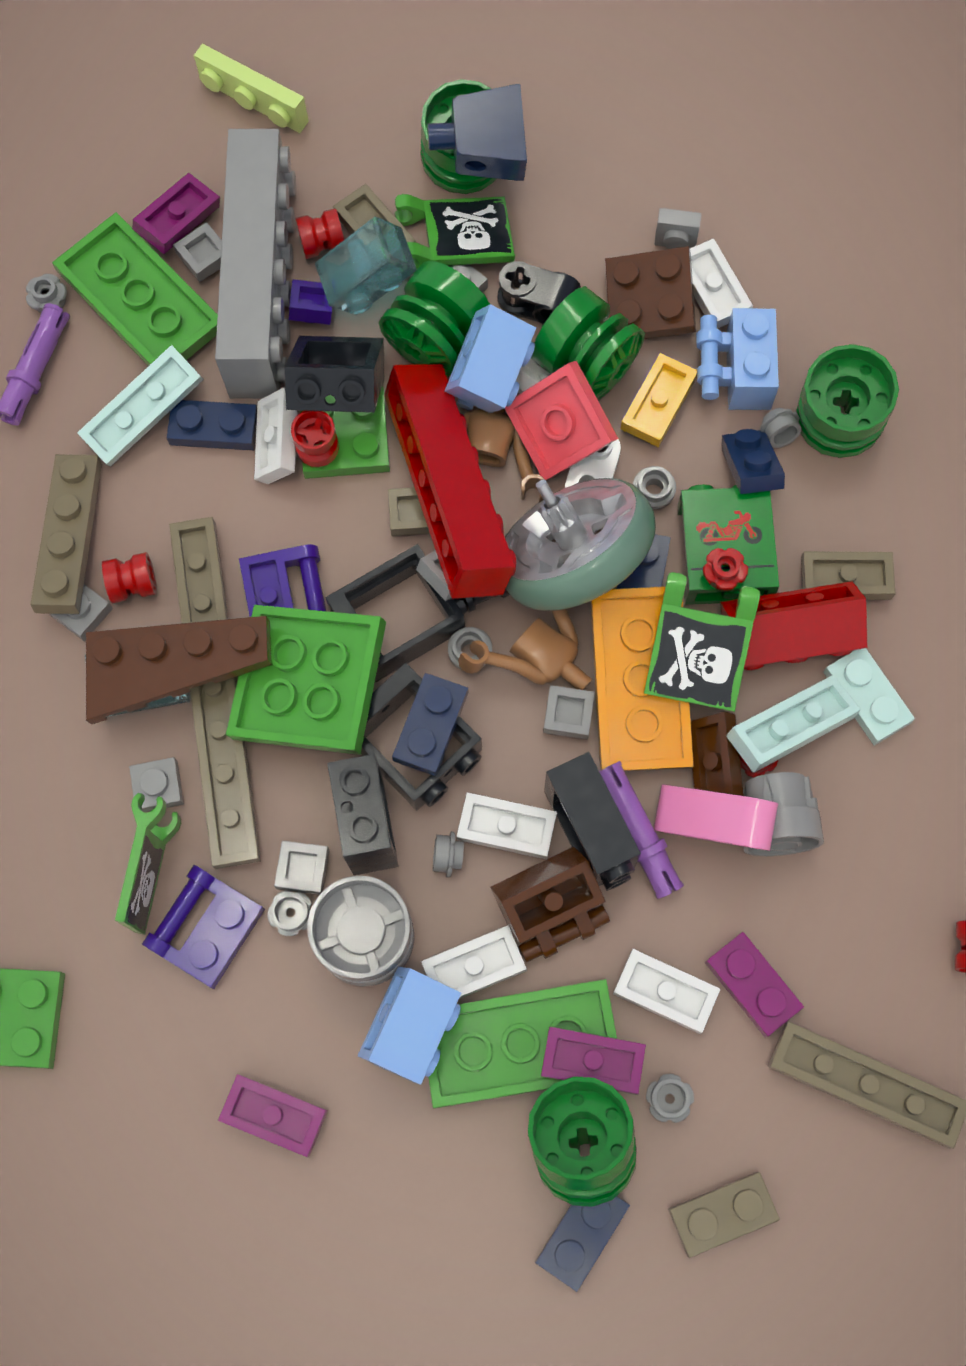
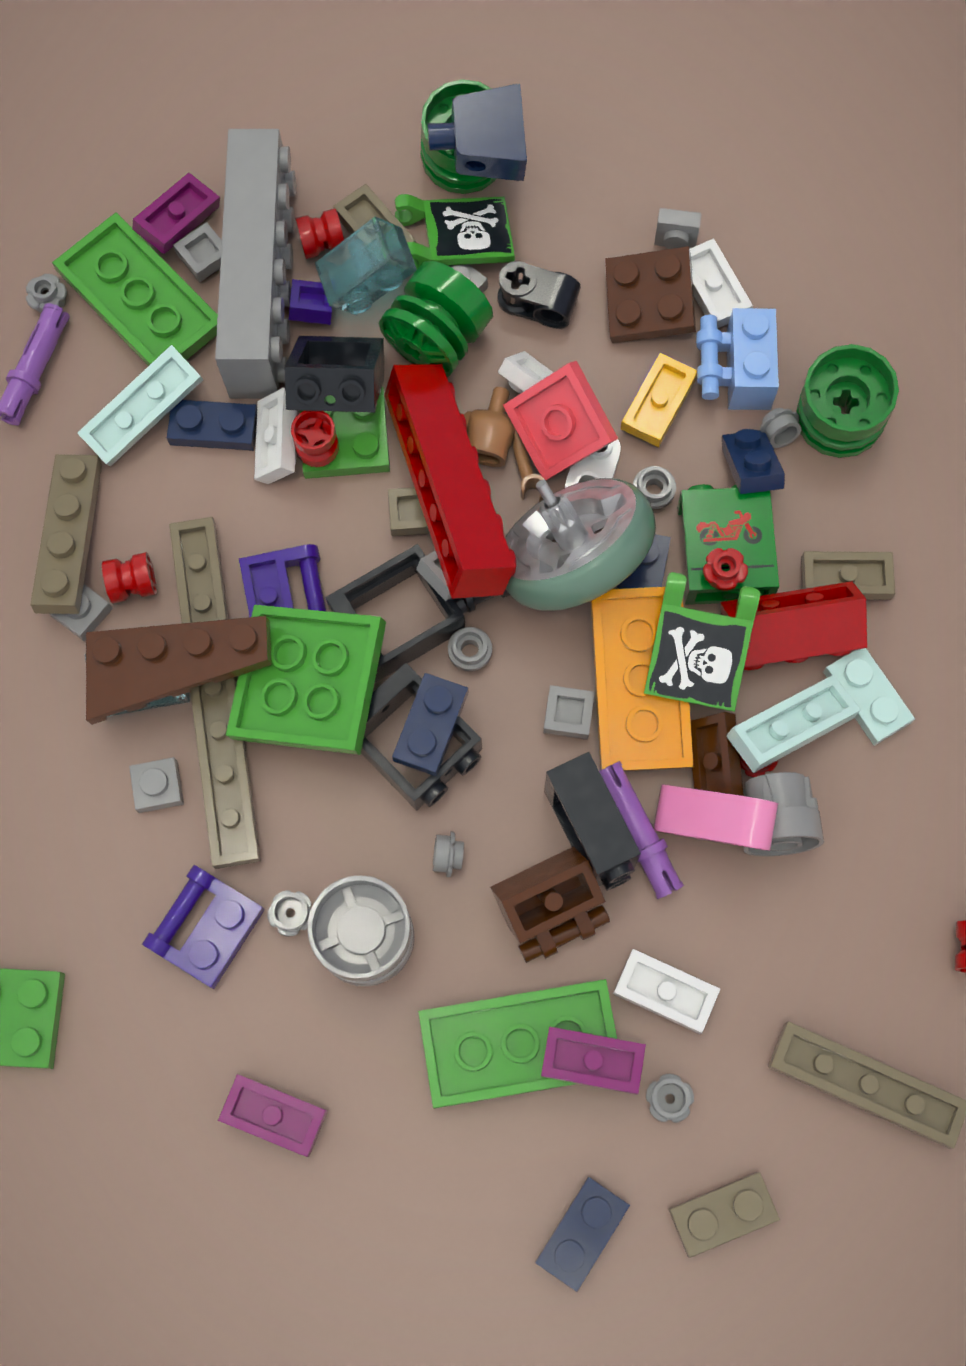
bright green flag [115,793,181,935] -> none
yellowish green plate [193,43,309,133] -> none
plate [274,841,329,895] -> none
window [327,754,399,876] -> none
light blue brick [358,966,461,1085] -> none
white plate [421,925,527,999] -> none
light blue brick [445,304,536,413] -> none
white plate [457,792,557,860] -> none
medium nougat piece [458,609,592,690] -> none
green wheel [528,1077,637,1207] -> none
green wheel [531,286,645,401] -> none
magenta plate [705,932,804,1038] -> none

